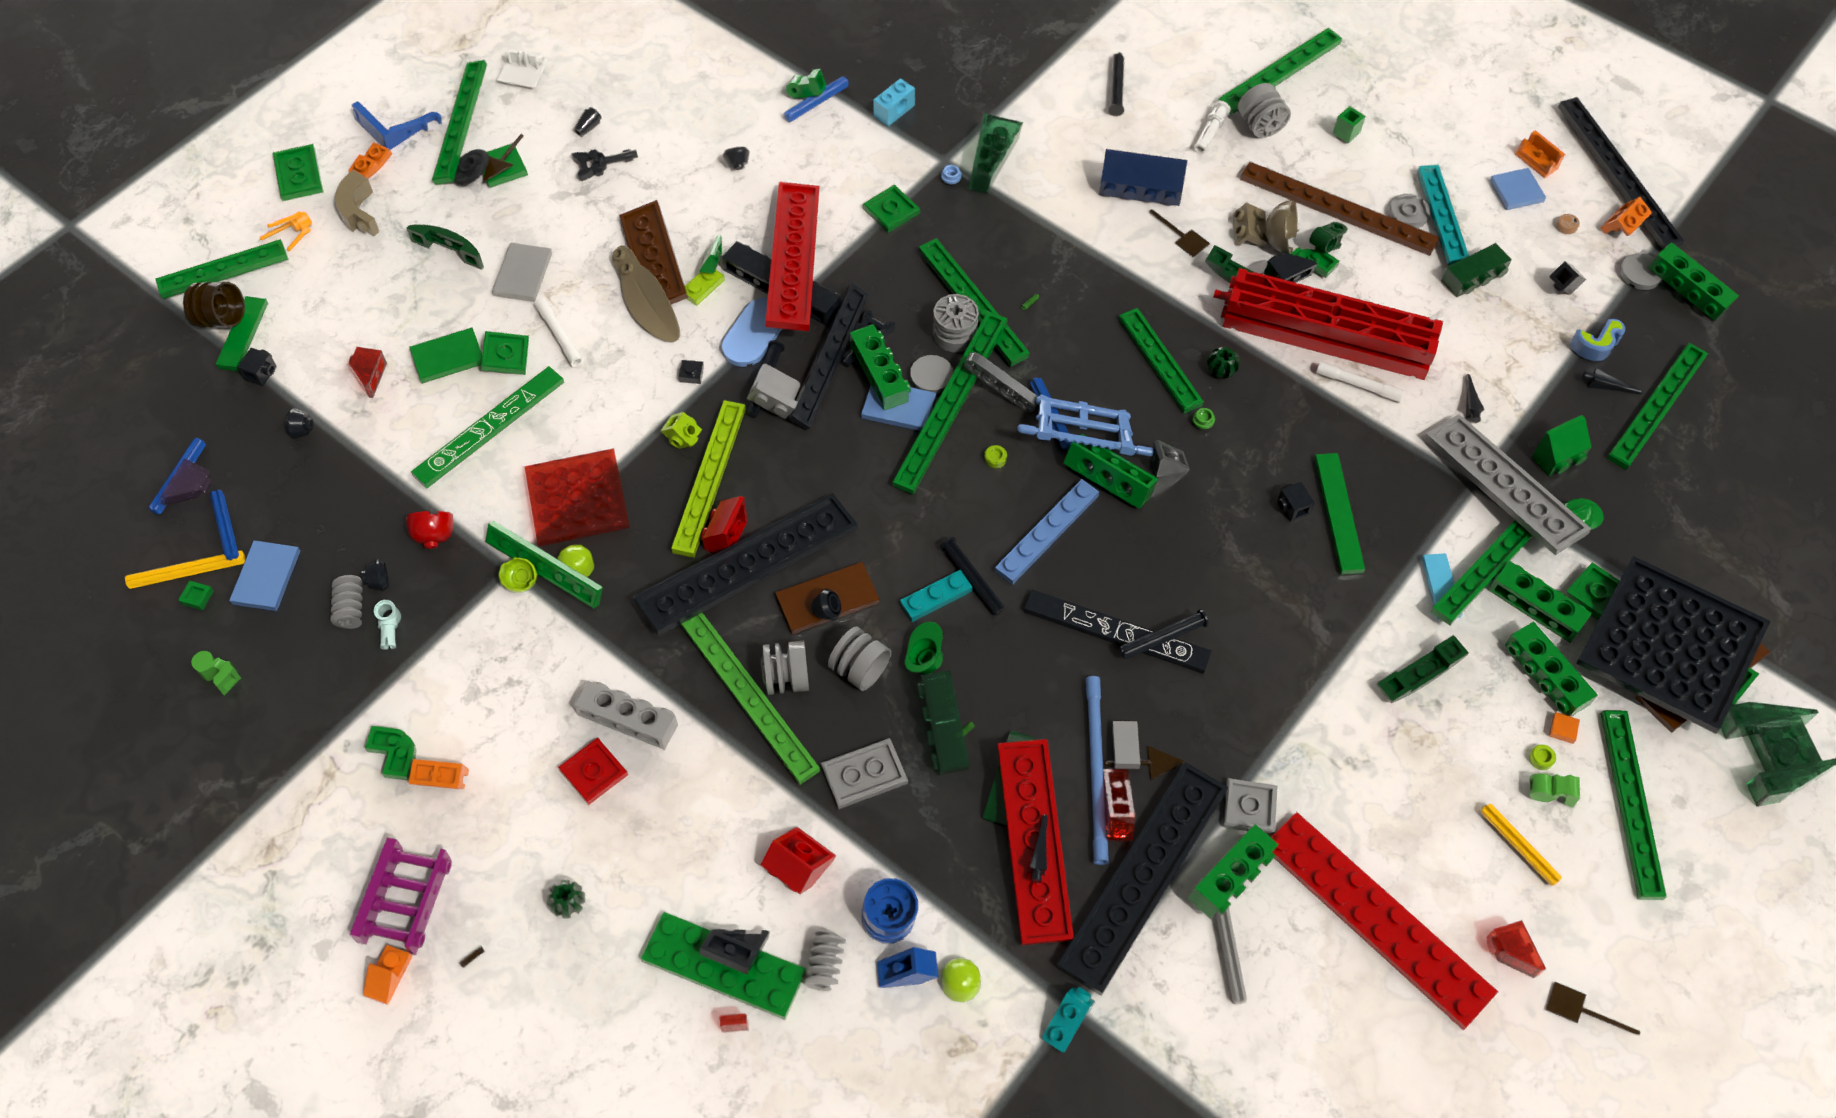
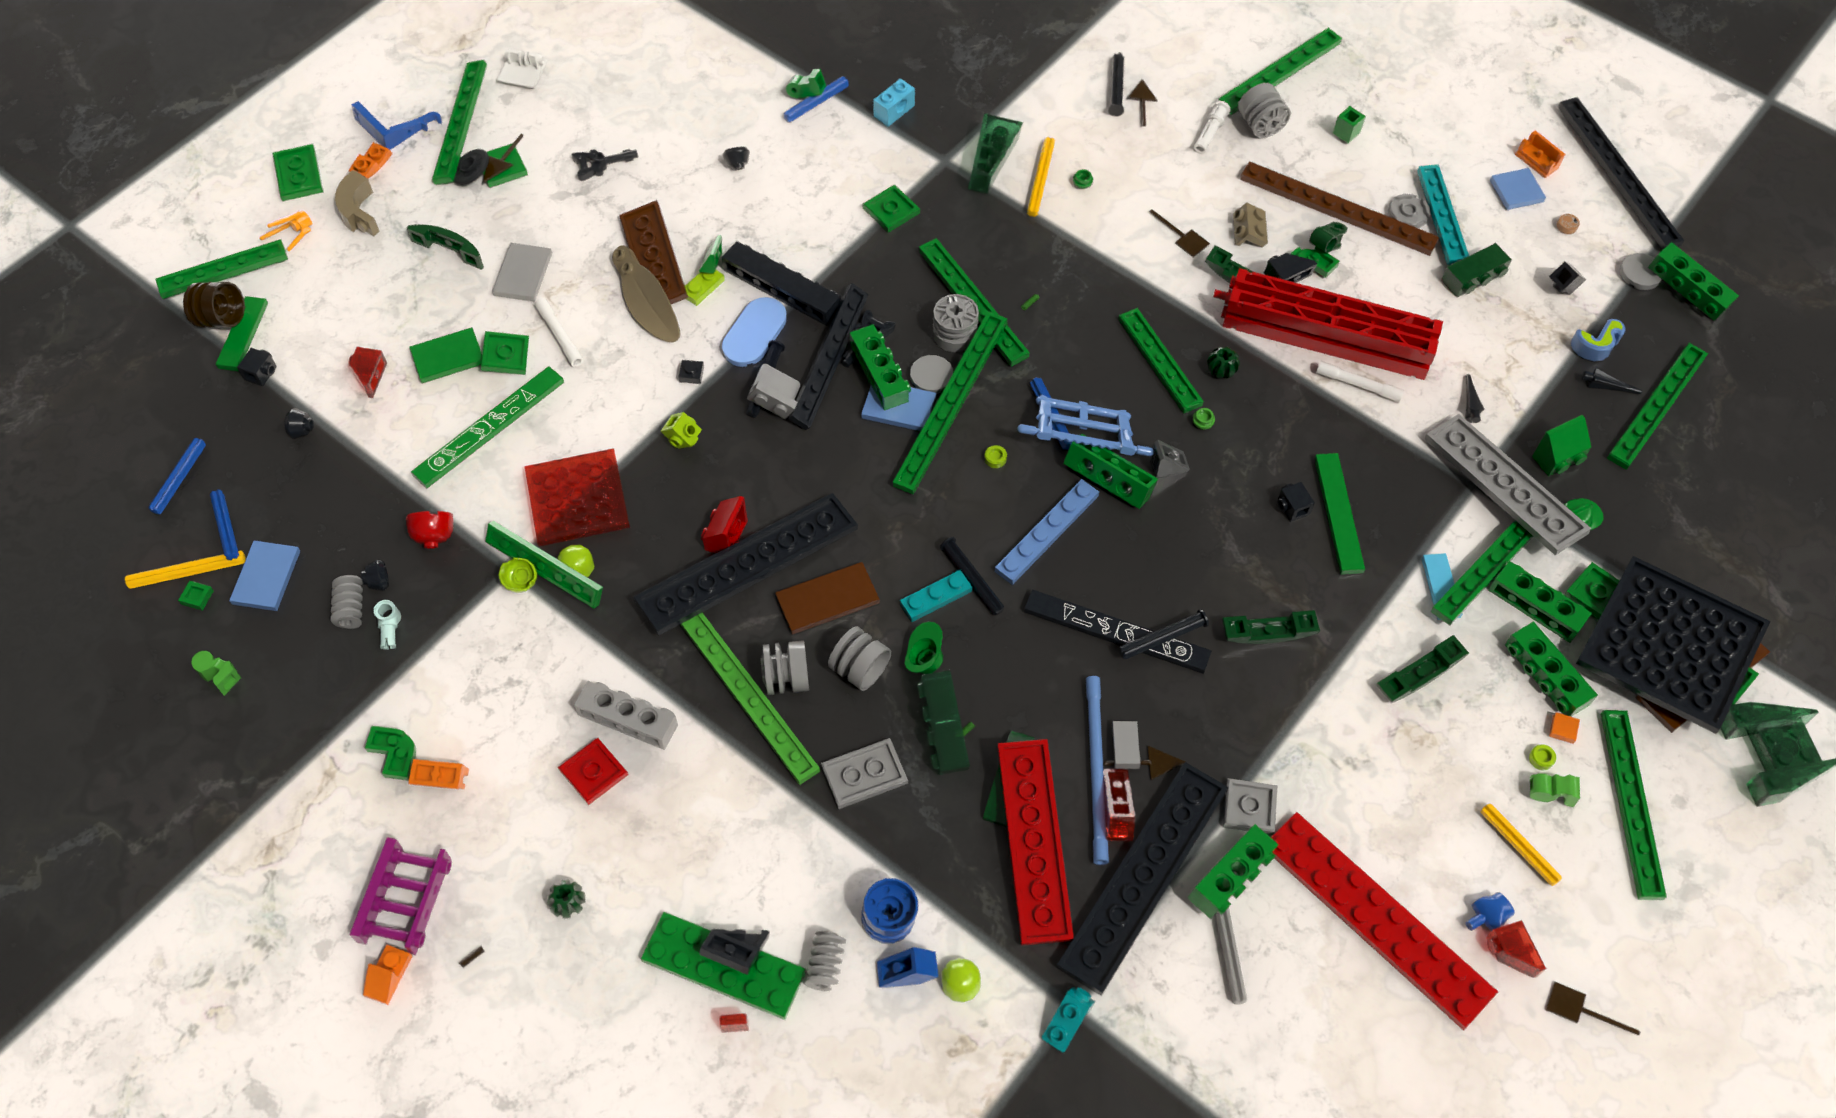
clear purple slope [160,459,212,506] -> none
black cone [573,107,602,137] -> none
lime plate [671,400,746,558] -> none
red slope [760,827,837,894] -> none
red plate [765,182,820,331] -> none
black cone [811,589,842,620] -> none
light blue plate [941,165,961,184] -> none
dark grey beam [964,352,1038,412] -> none
black piece [1028,814,1048,883] -> none
dark blue slope [1099,149,1188,206] -> none
dark tan cylinder [1265,200,1299,254] -> none
orange bracket [1600,197,1652,236] -> none
none -> yellow axle [1027,137,1055,217]
none -> green plate [1073,169,1093,189]
none -> dark brown piece [1129,79,1158,127]
none -> dark green slope [1222,610,1320,644]
none -> blue piece [1465,892,1515,932]

